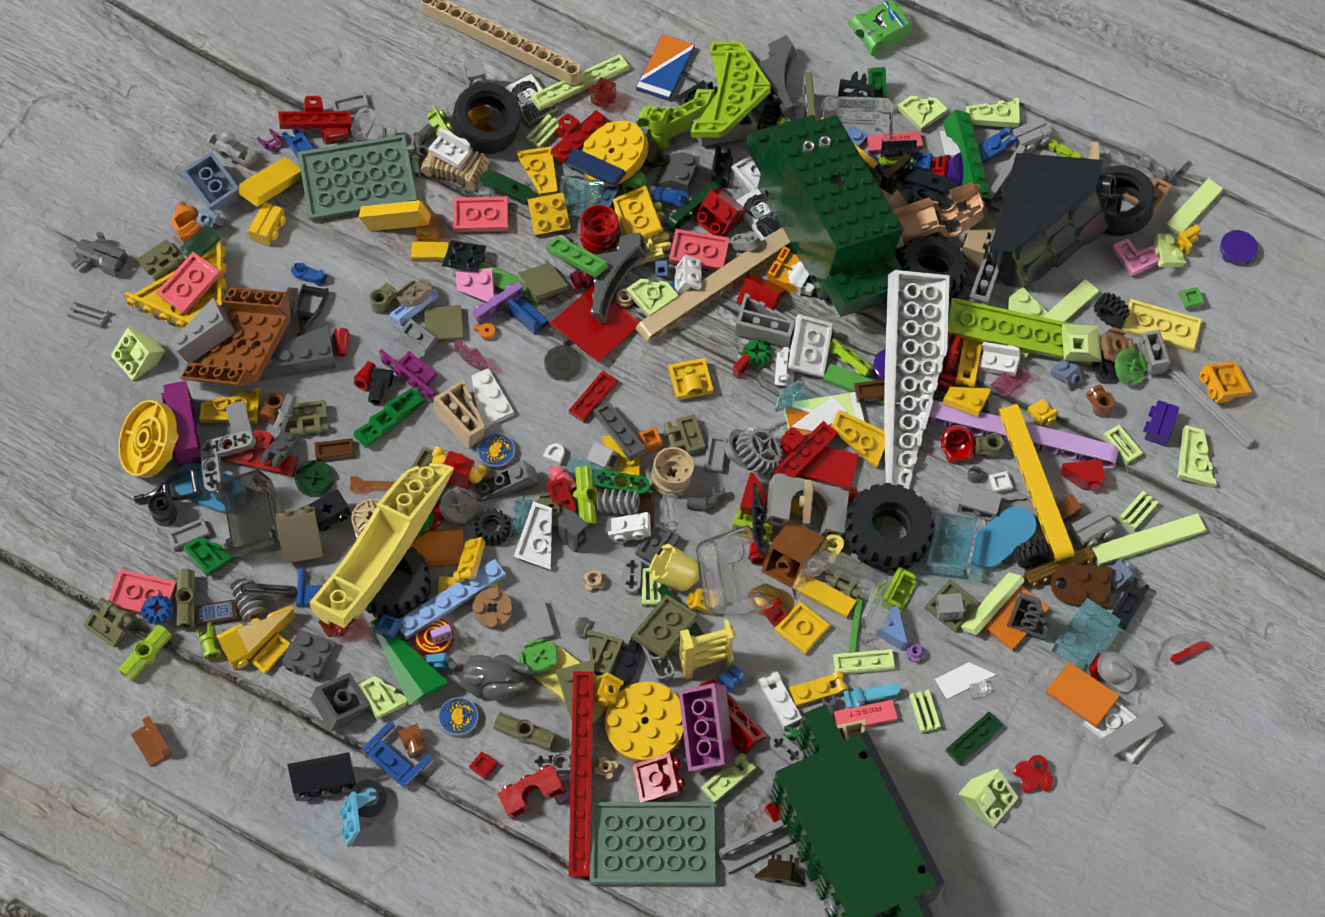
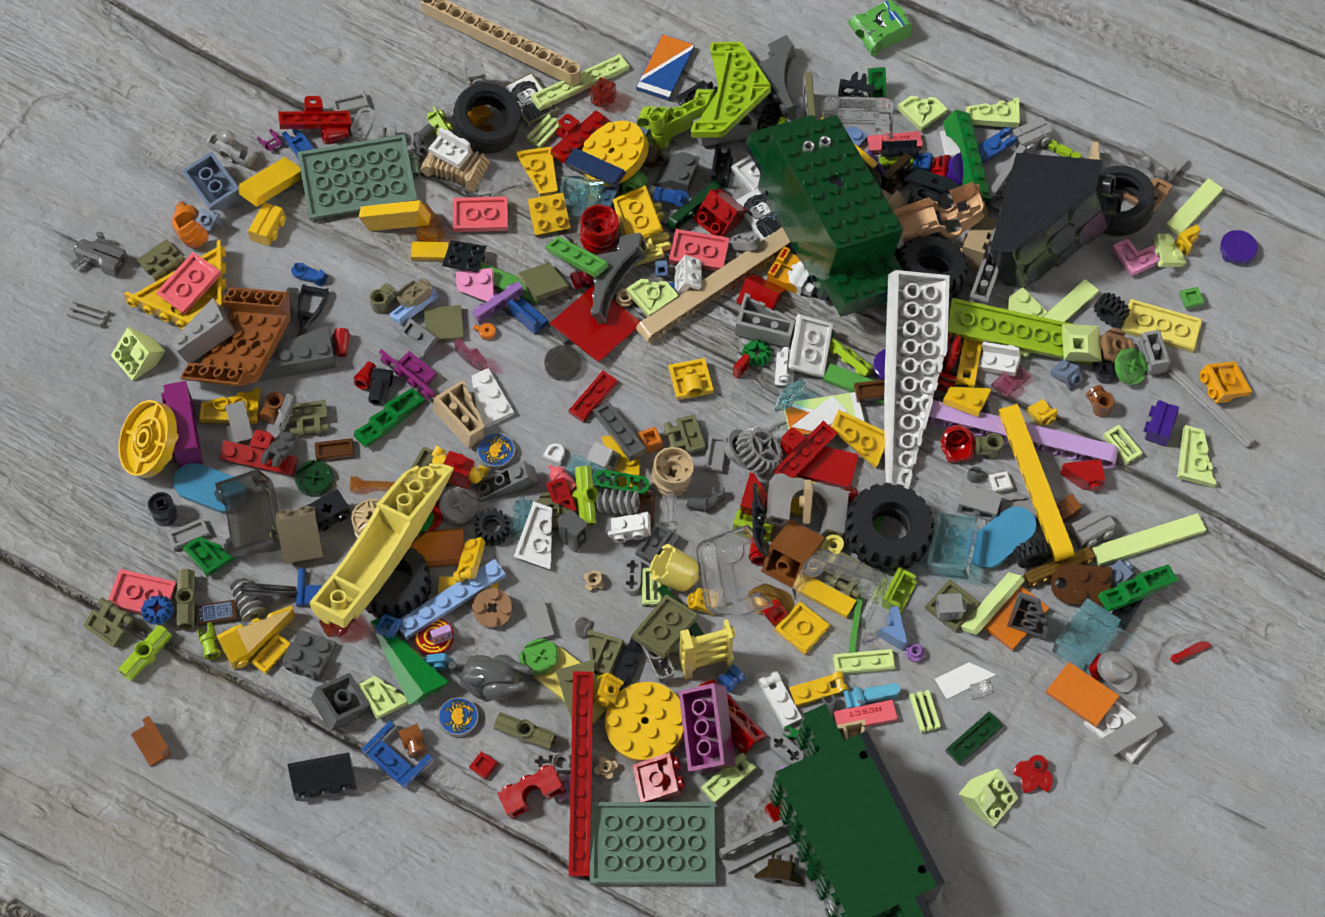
black piece [134,468,203,503] -> none
clear green slope [180,224,221,257] -> none
light grey beam [200,431,256,494] -> none
plate [340,780,387,846] -> none
dark green piece [480,170,540,203] -> none
yellowish green tile [1118,491,1158,531] -> none
none -> green slope [1098,564,1179,612]

